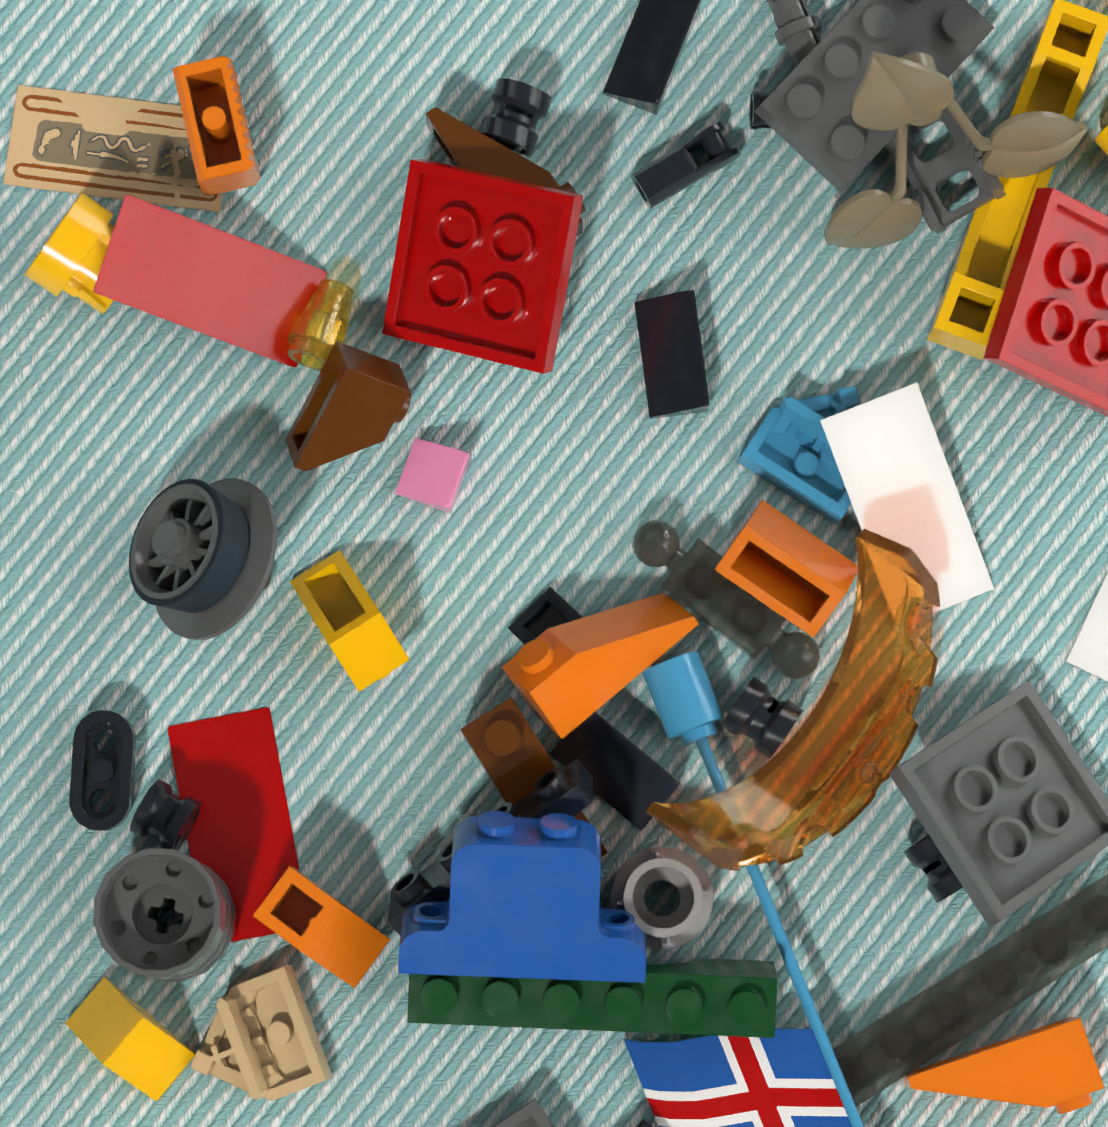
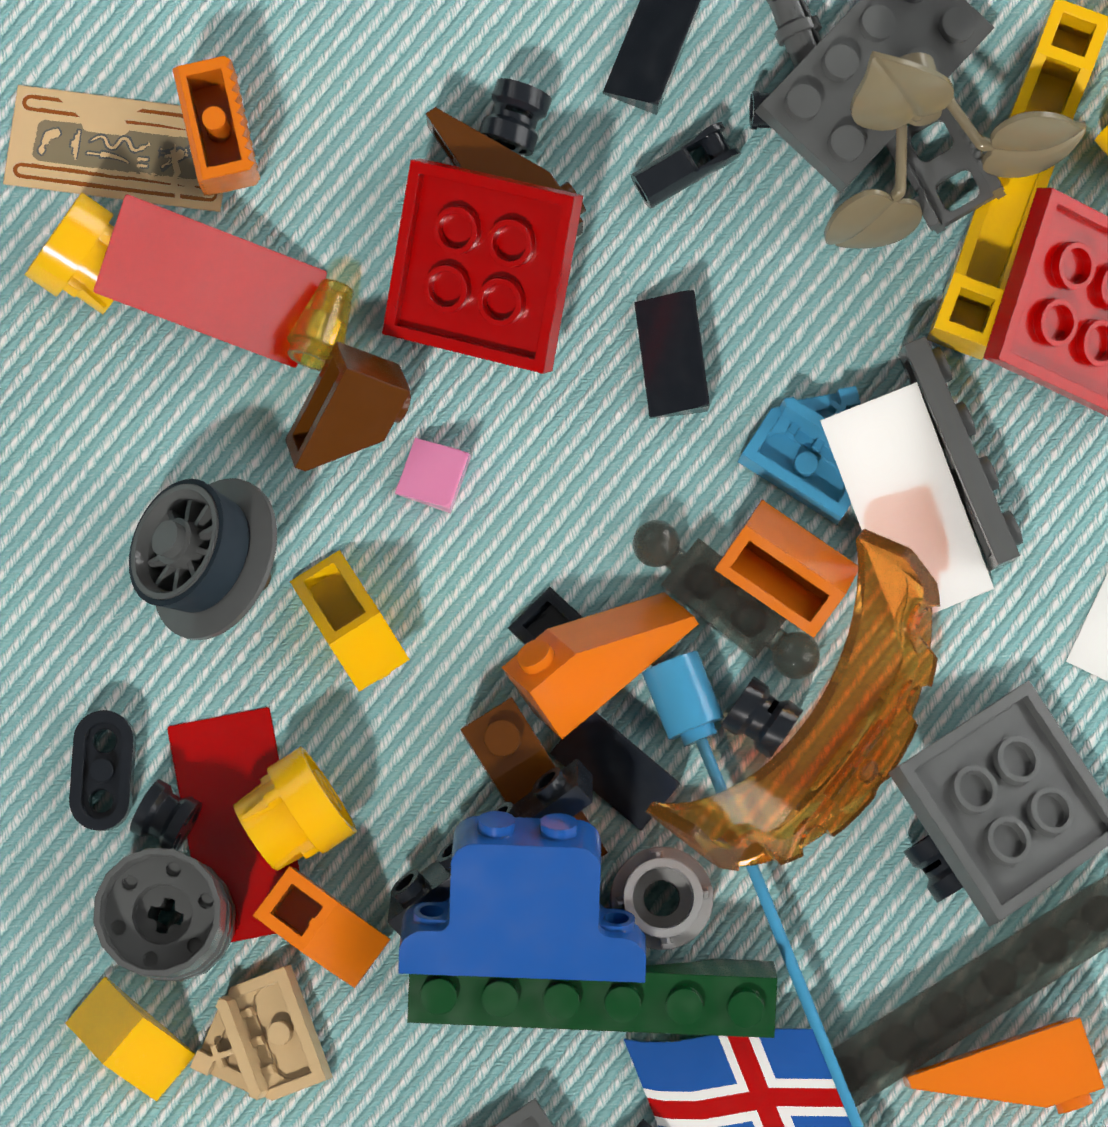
none -> yellow piece [233,746,357,871]
none -> dark grey plate [898,336,1023,571]

